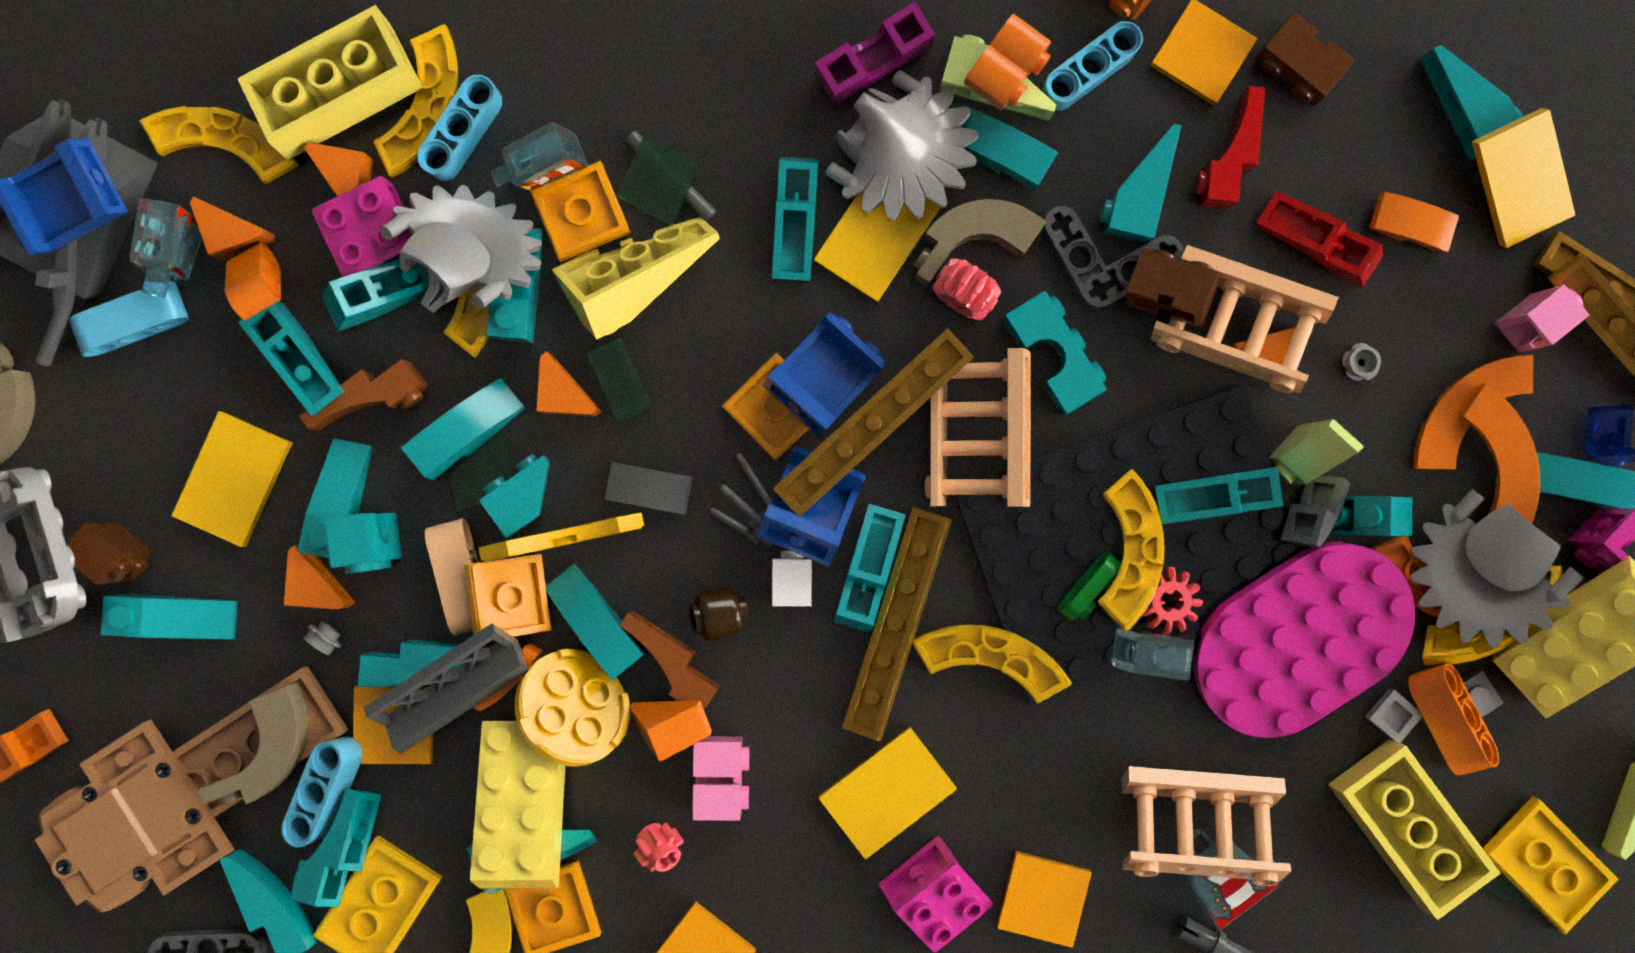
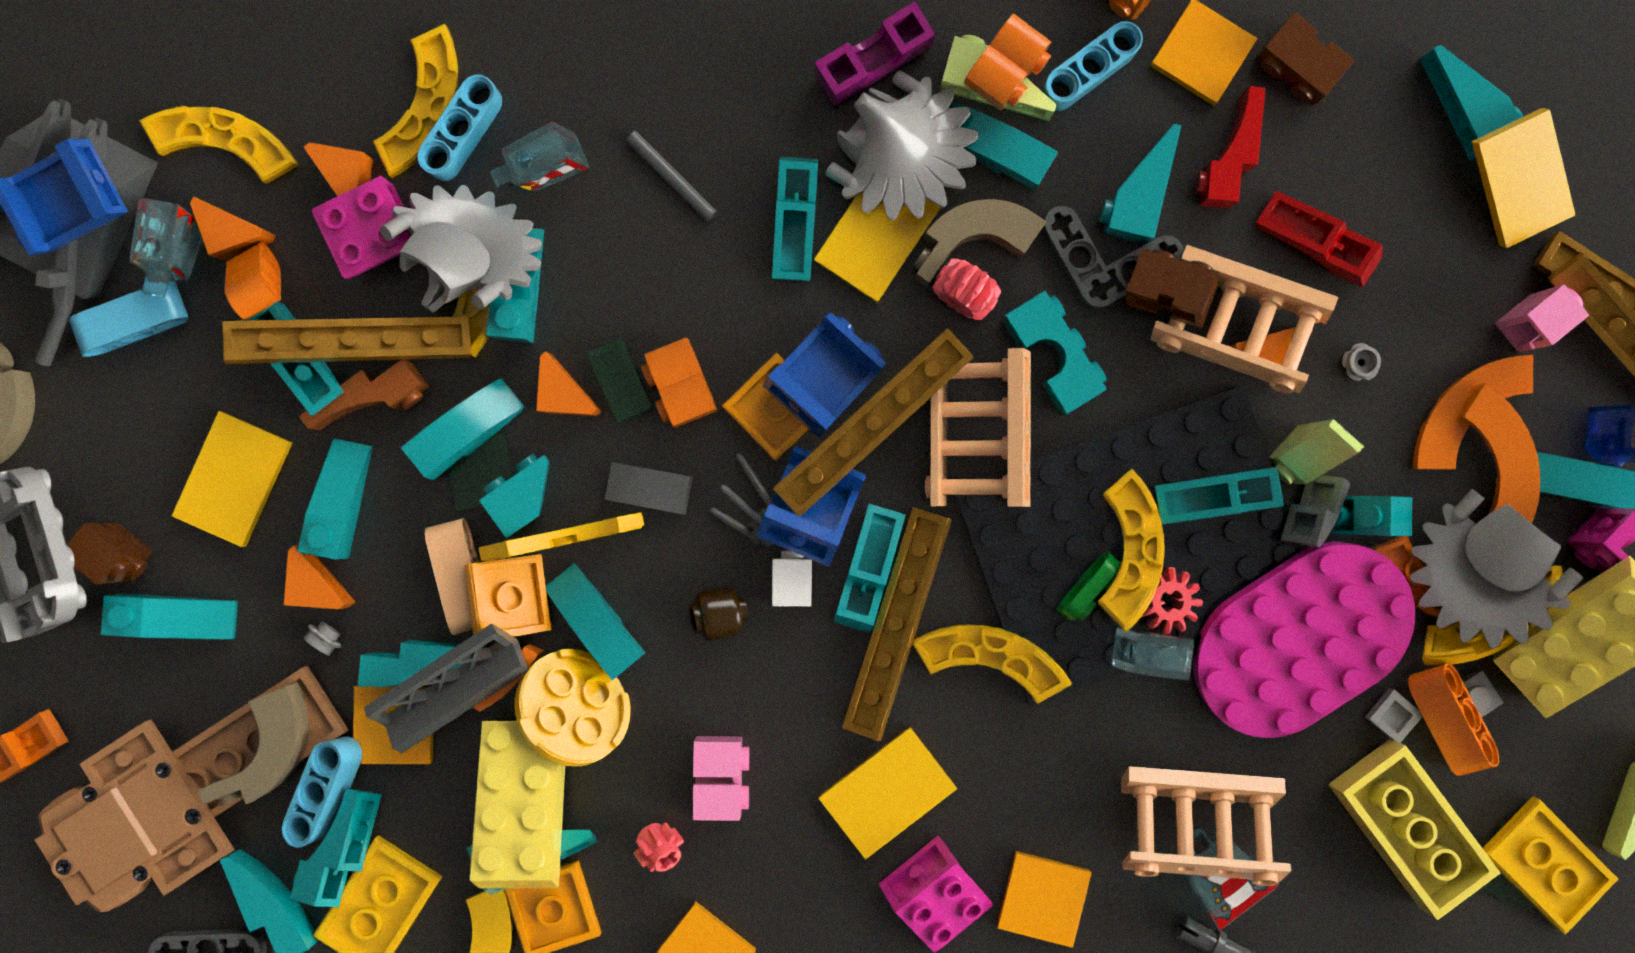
light yellow brick [237,5,423,160] -> none
teal slope [321,258,429,331] -> none
teal arch [324,513,403,574] -> none
light orange tile [530,161,631,262] -> none
light yellow wedge [552,217,720,340] -> none
clear green piece [617,135,701,225] -> none
dark orange slope [619,610,720,710] -> none
orange slope [630,700,712,762] -> none
orange slope [1369,191,1459,253] -> none
none -> pearl gold plate [222,316,471,364]
none -> orange brick [641,337,718,428]

